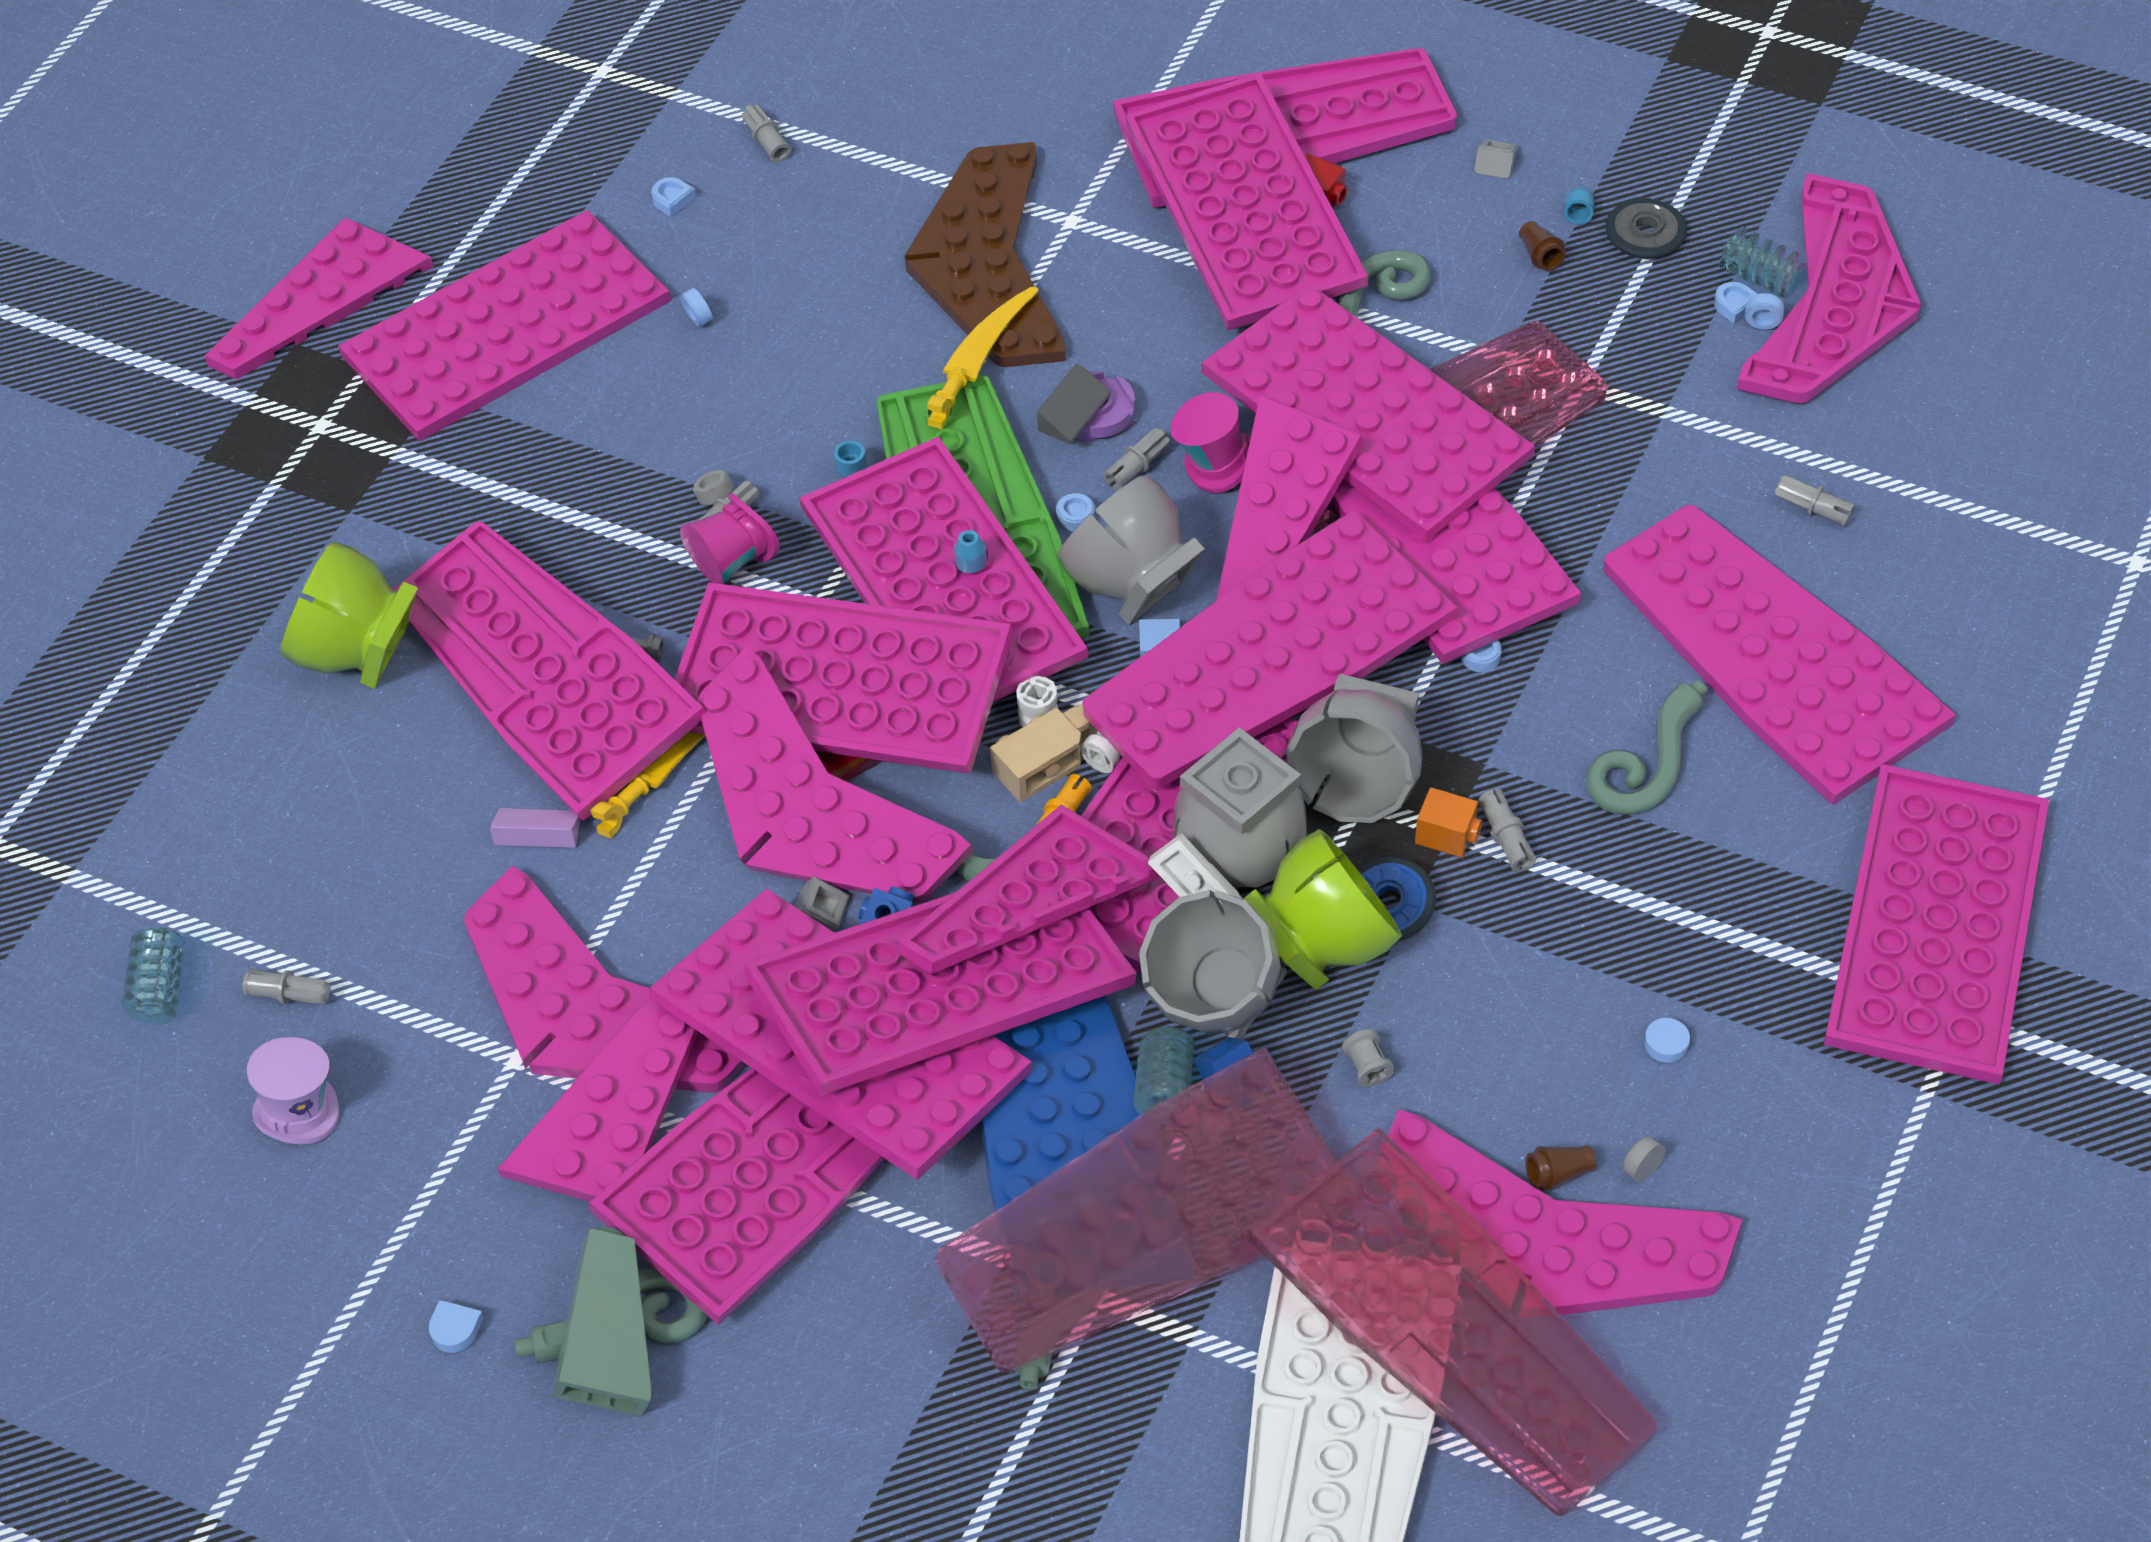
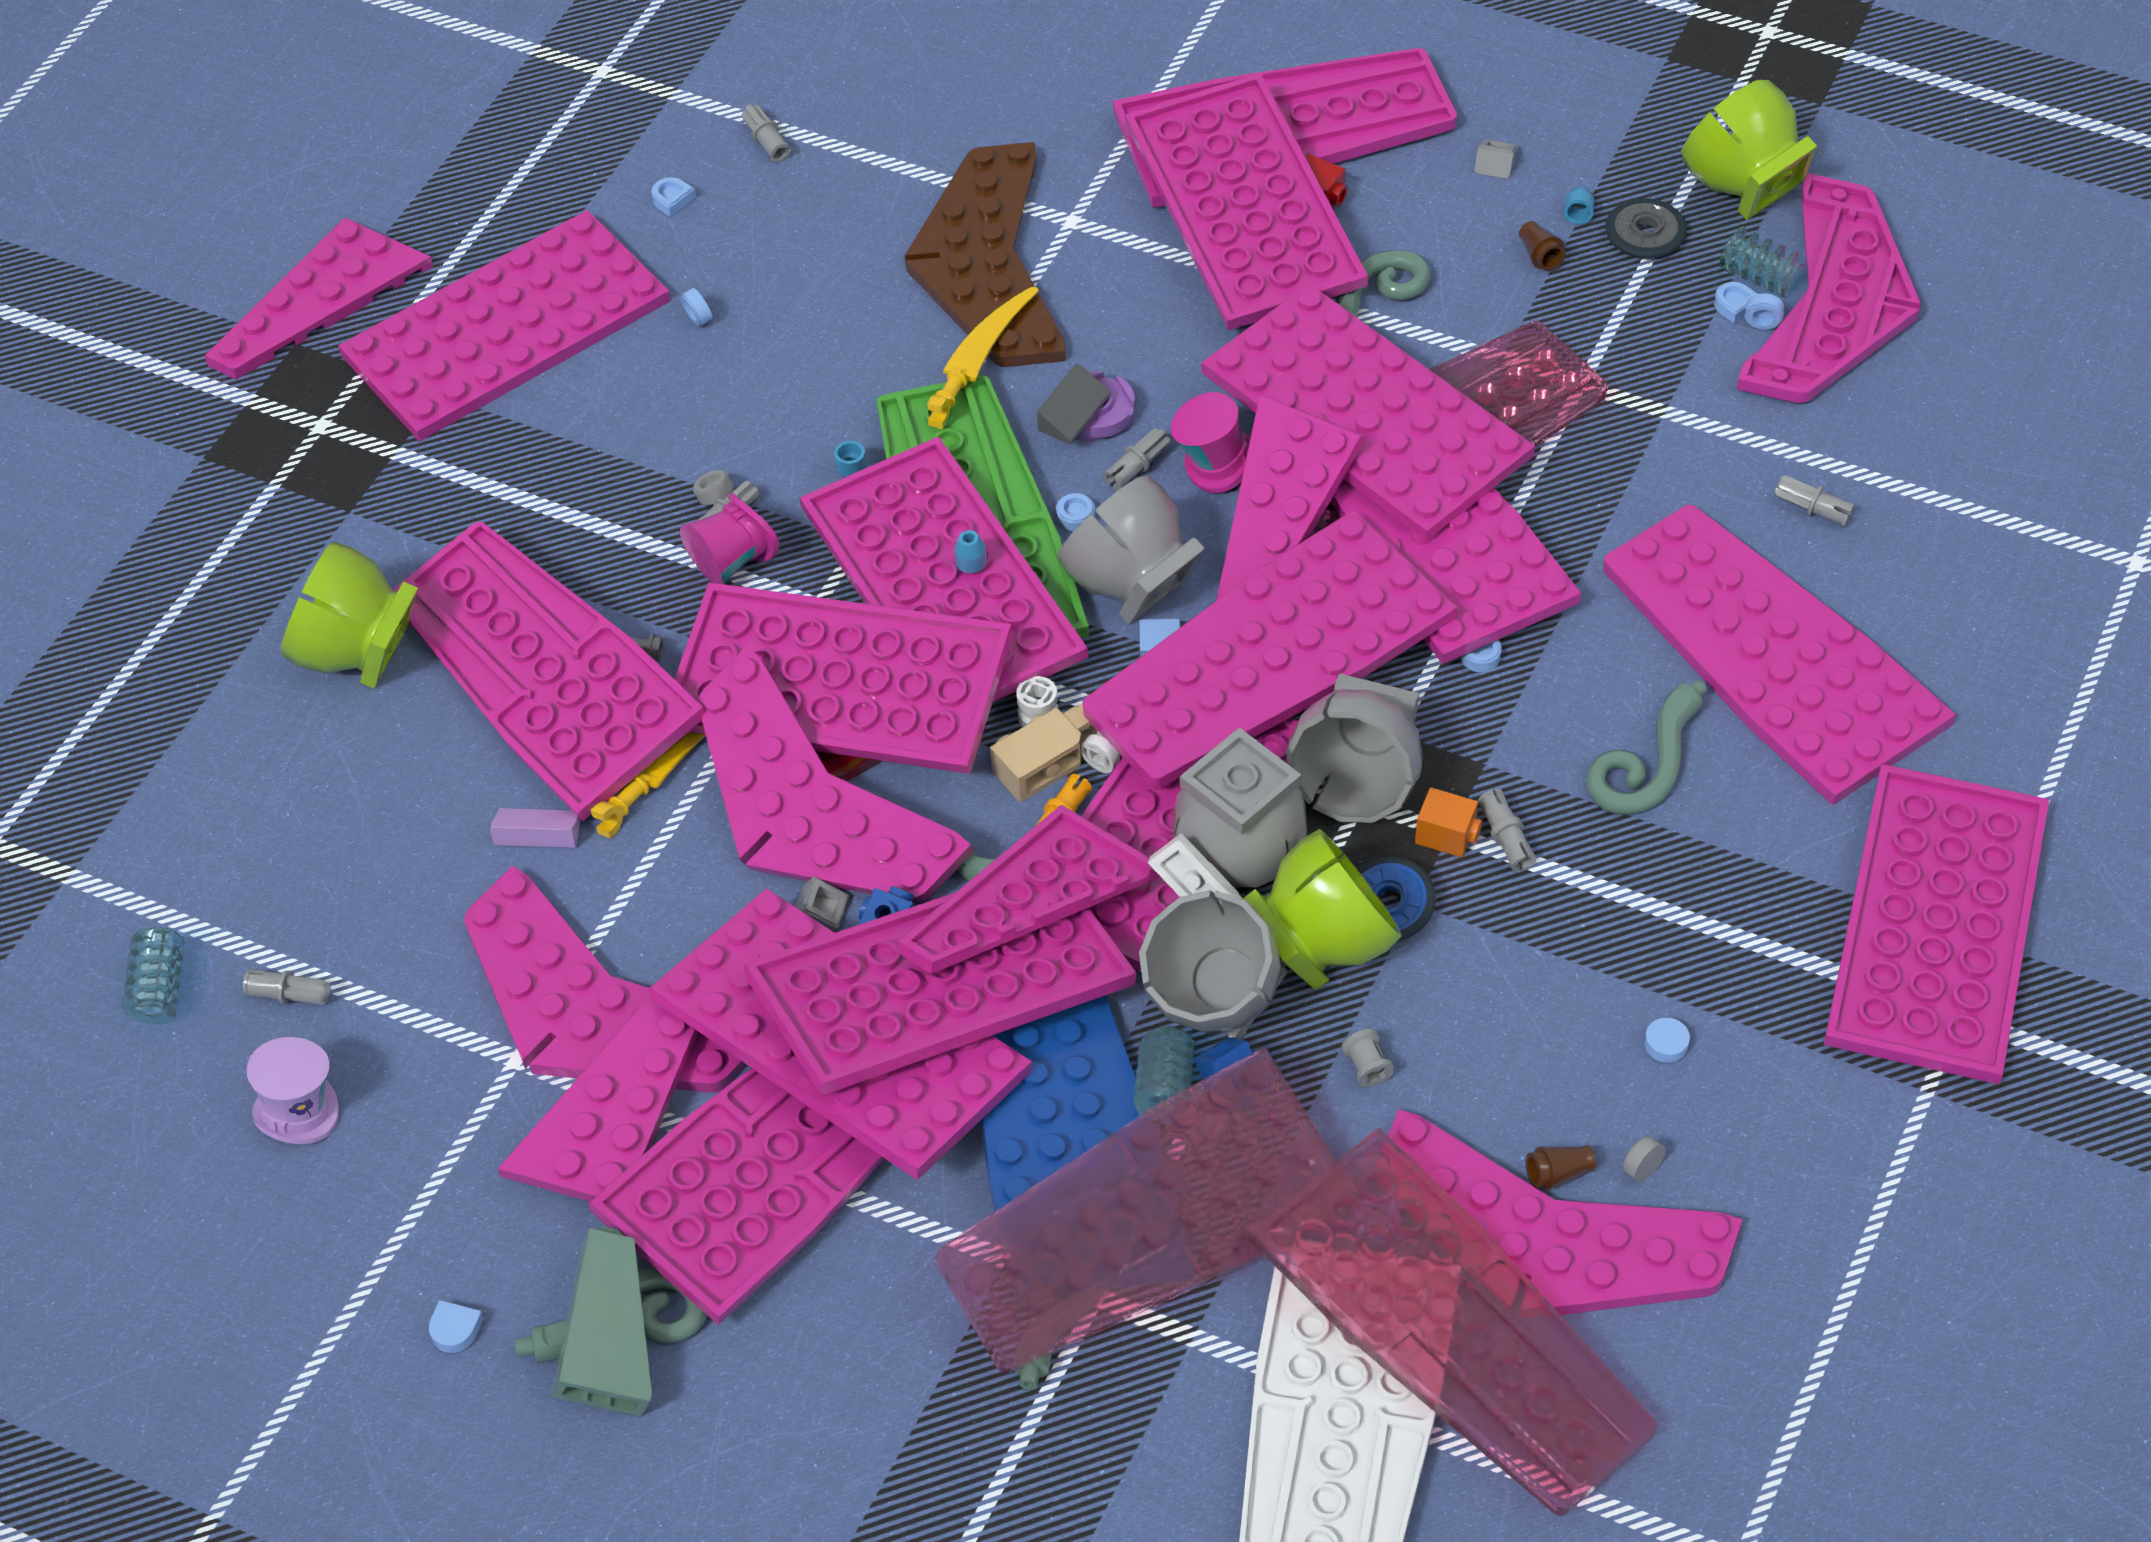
none -> lime plate [1681,80,1817,220]

